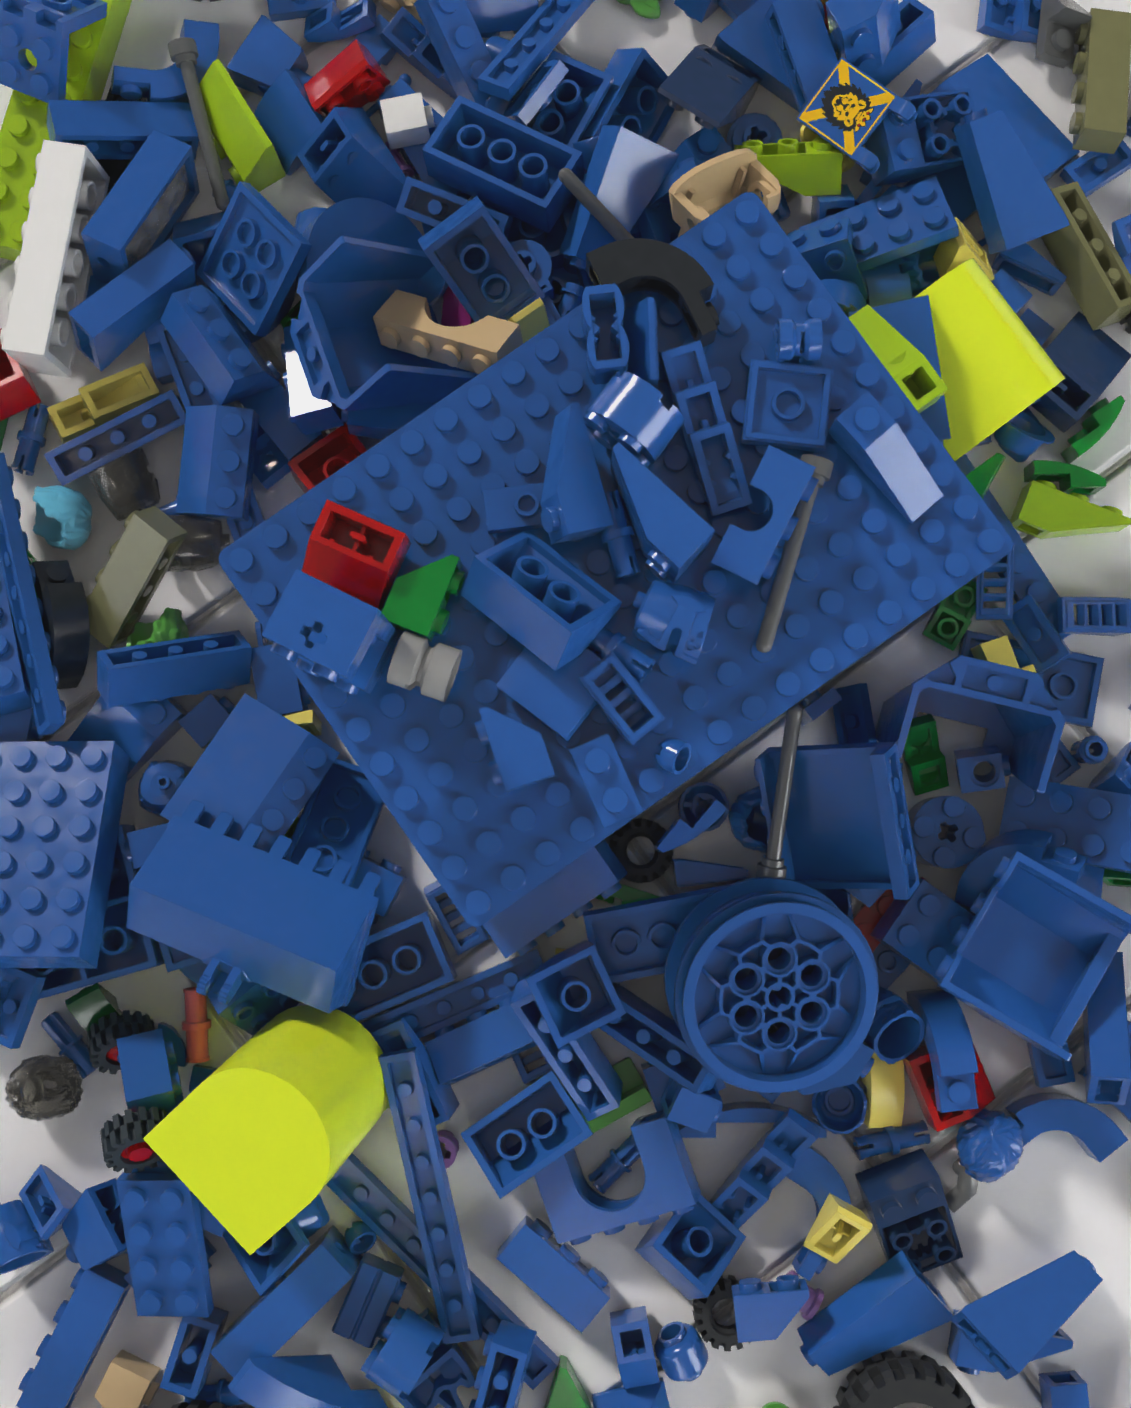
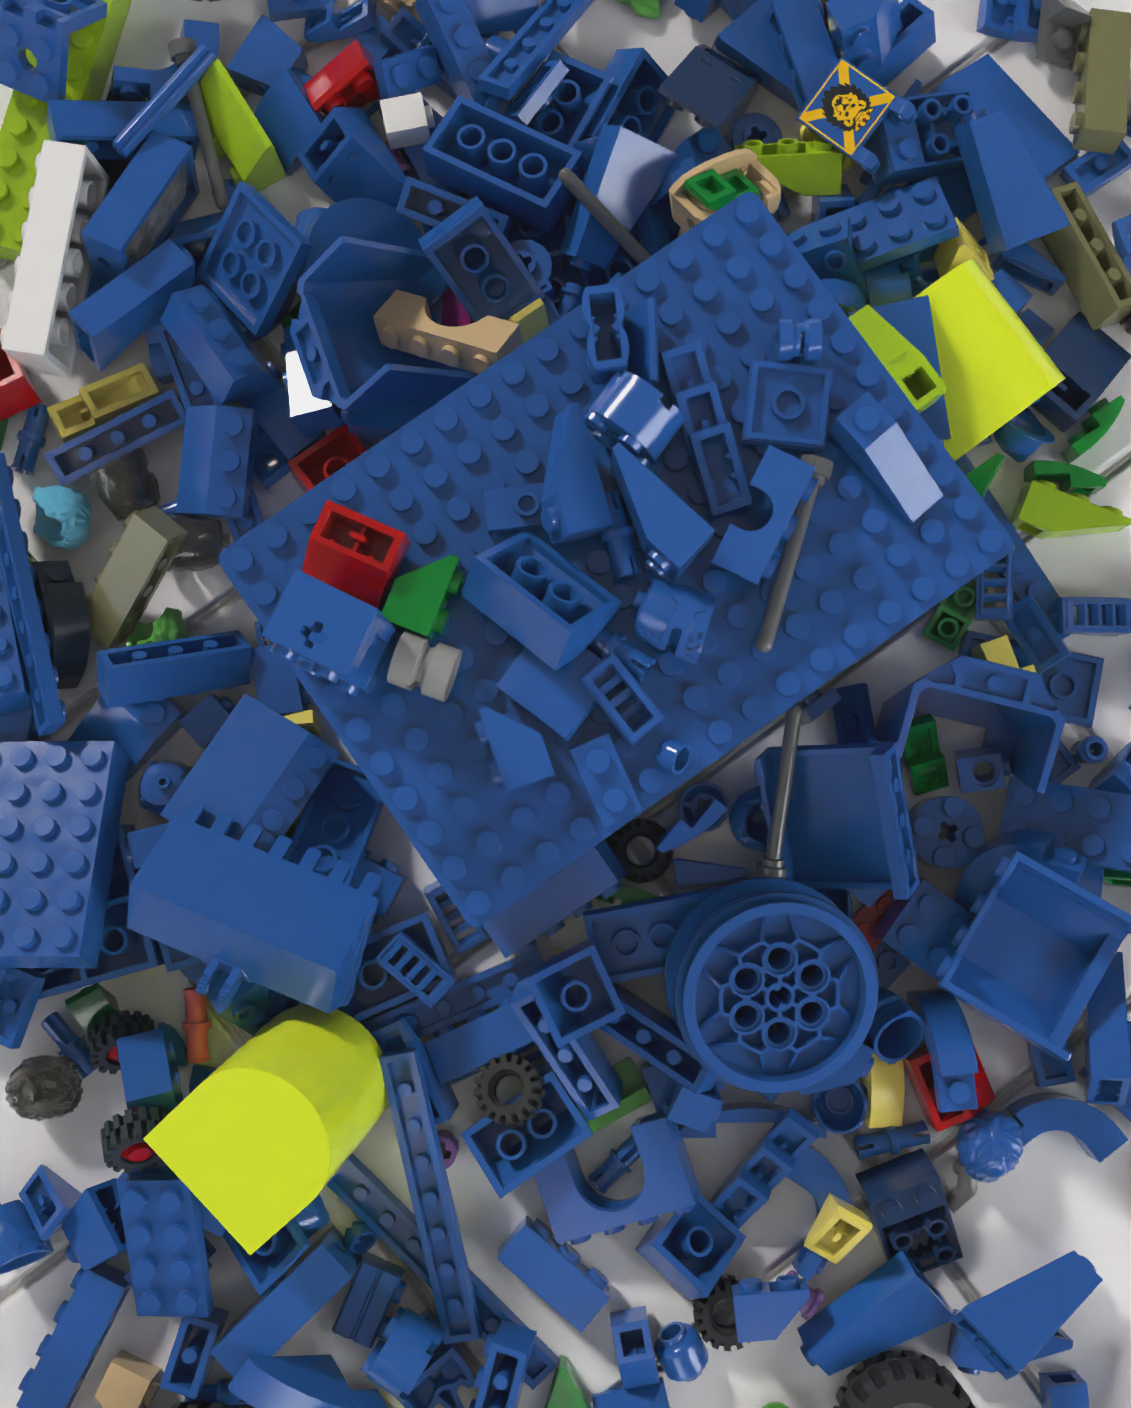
black arch [586,238,720,347] -> none
none -> blue axle [112,44,216,158]
none -> blue plate [373,45,442,100]
none -> blue slope [375,930,456,1008]
none -> black tyre [473,1054,545,1126]
none -> green slope [683,168,760,211]

